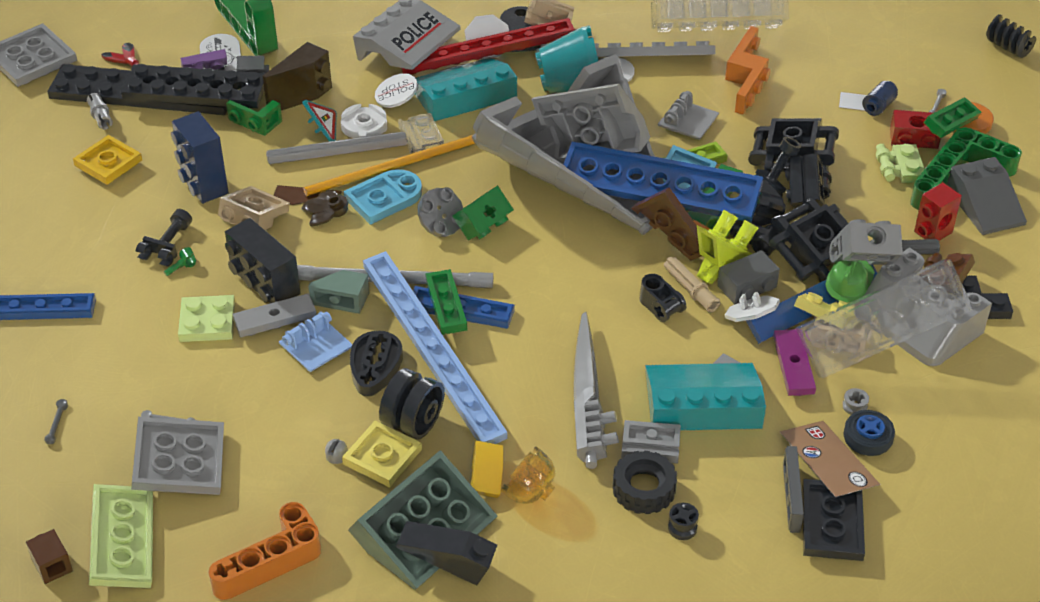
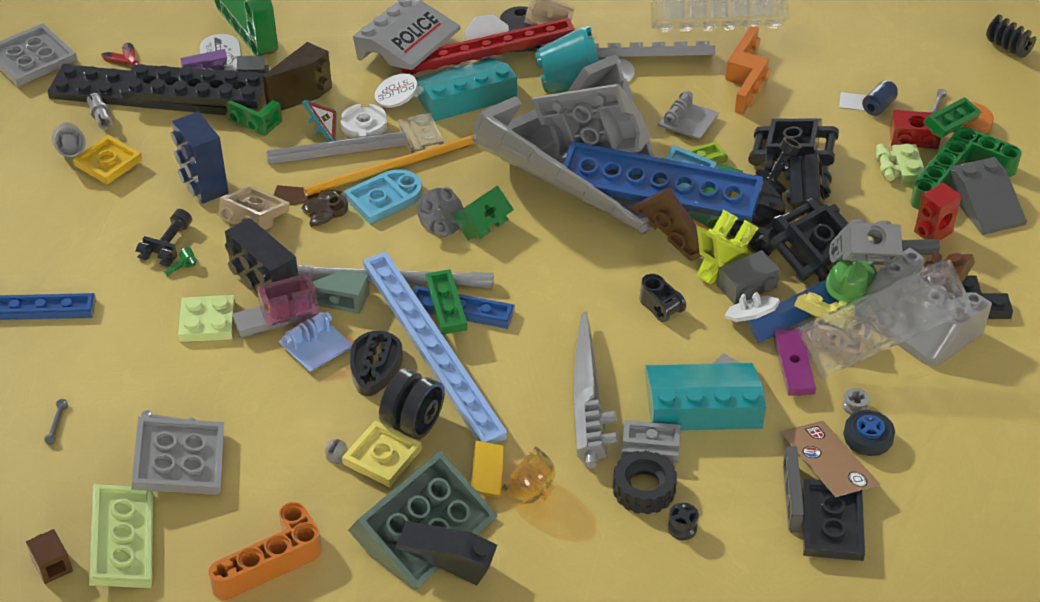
tan axle [664,257,720,313] -> none
none -> light grey wheel [51,122,86,157]
none -> clear pink piece [257,273,319,327]

